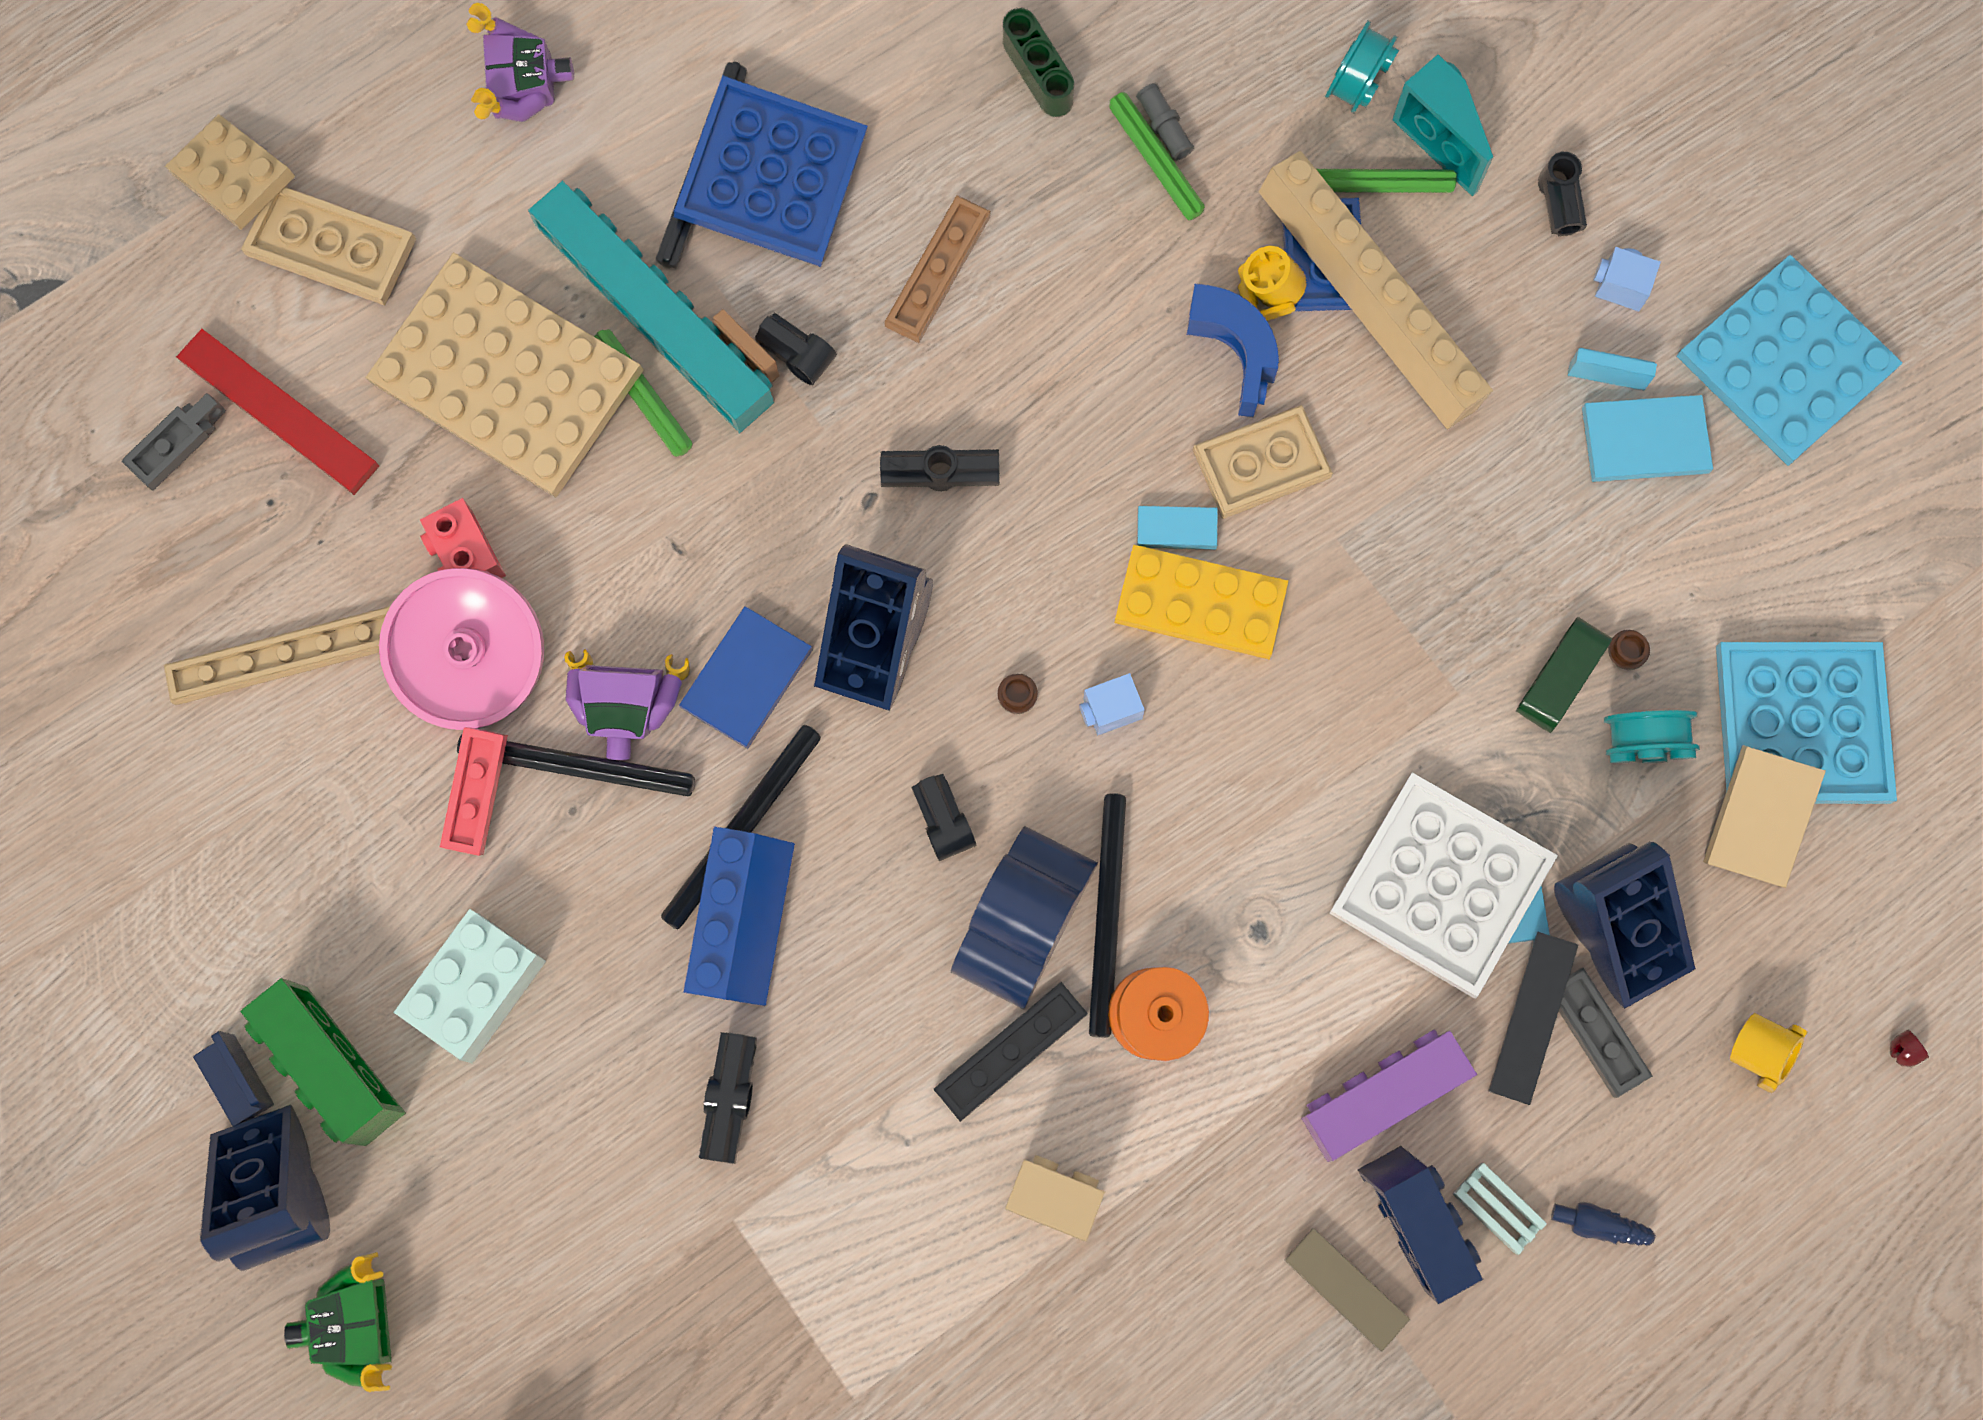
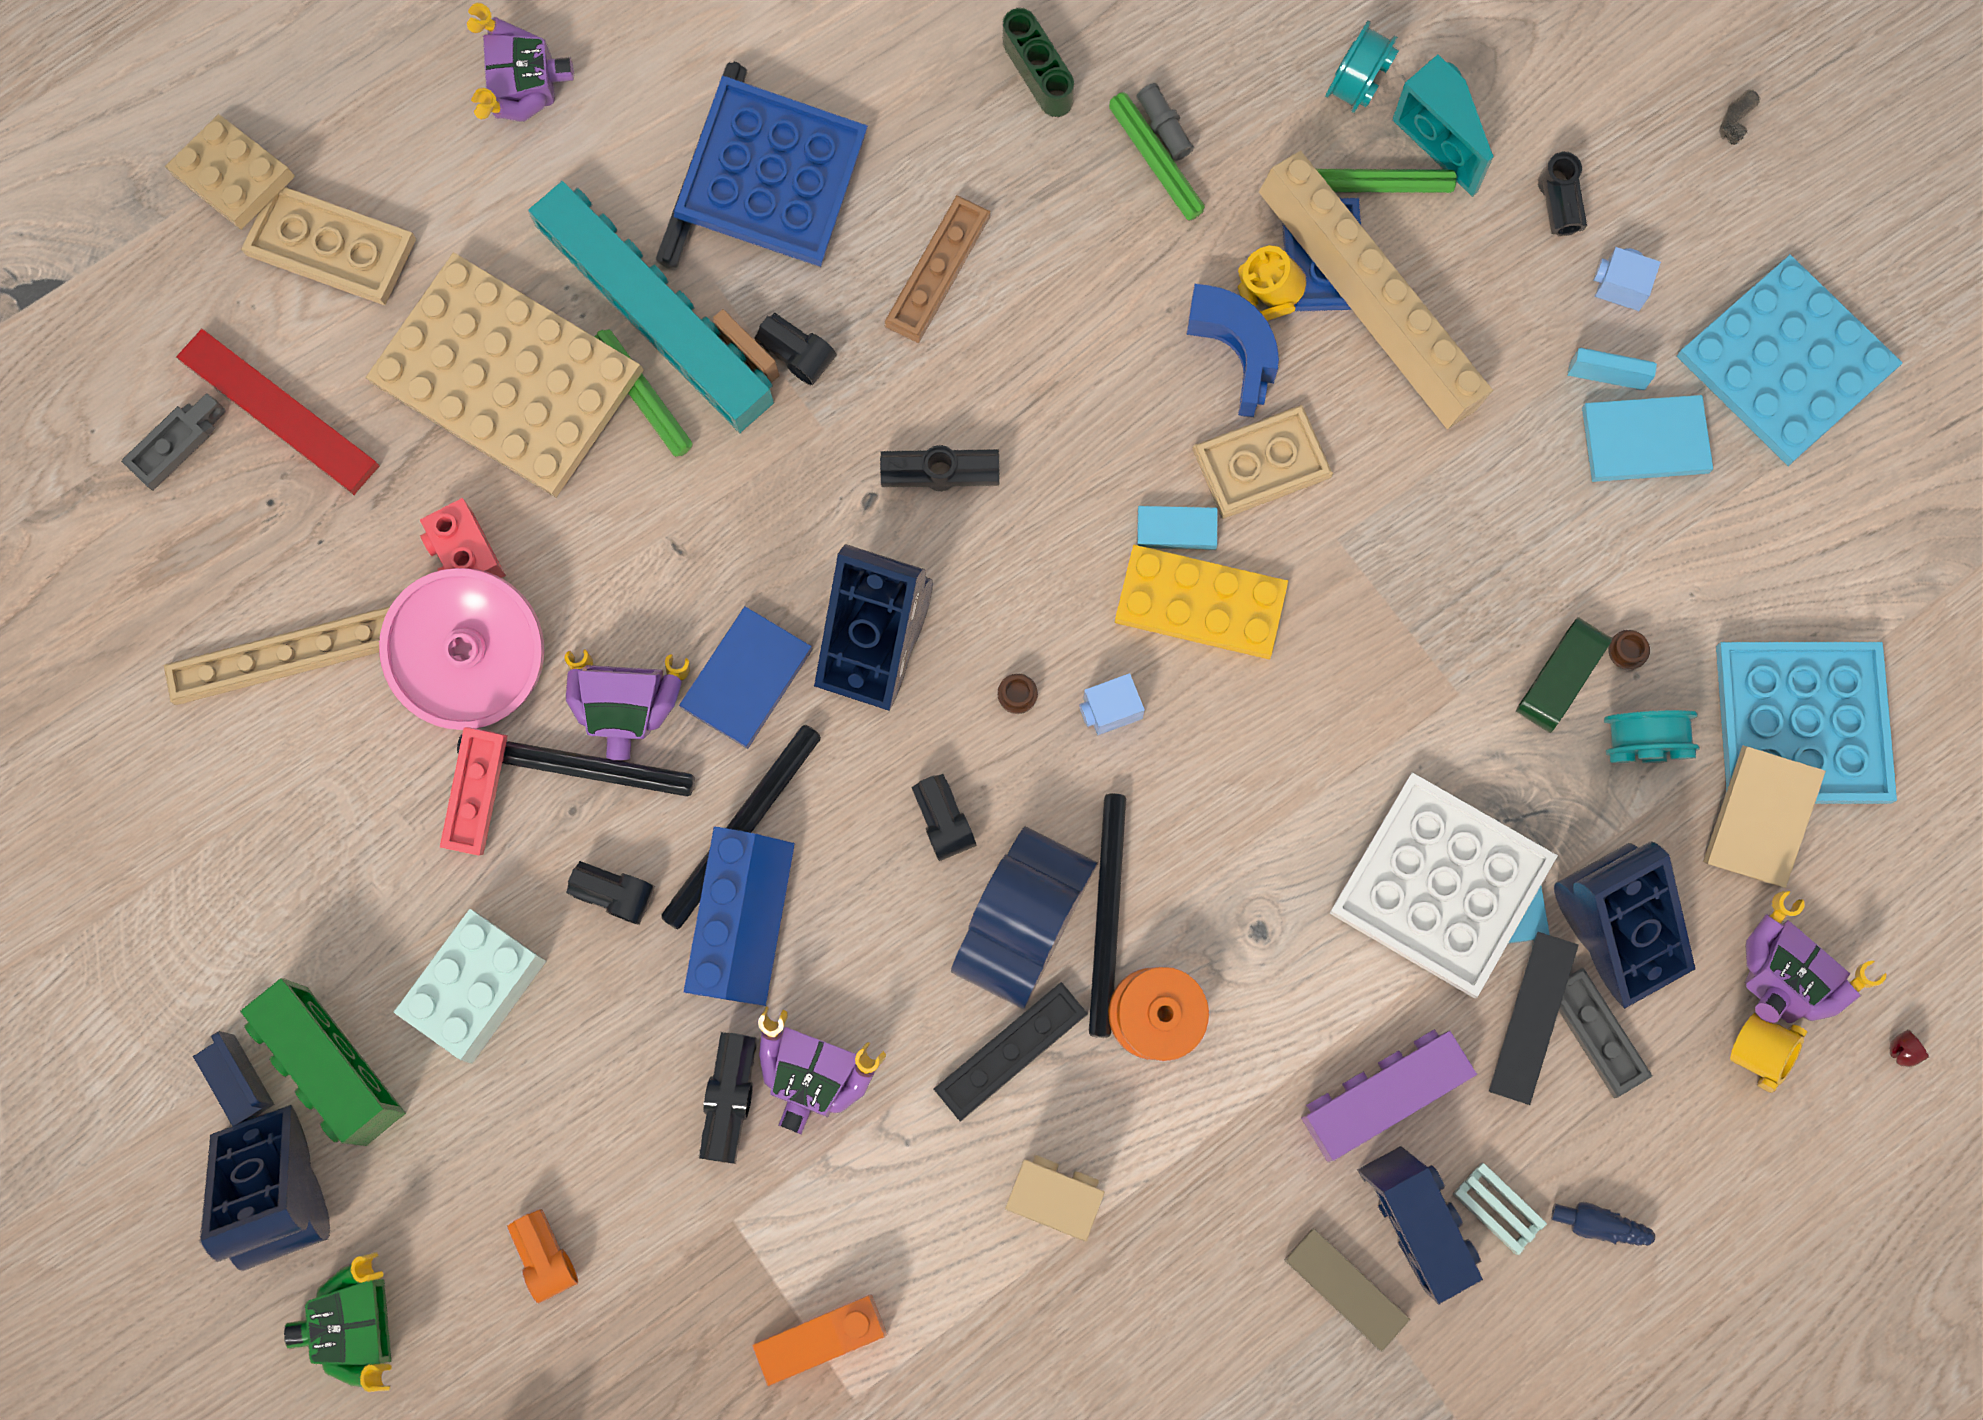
none -> orange piece [507,1209,579,1304]
none -> black piece [566,861,655,925]
none -> orange slope [752,1294,888,1386]
none -> torso [759,1006,886,1135]
none -> clear smoke arm [1719,90,1760,145]
none -> medium lavender torso [1745,891,1887,1024]

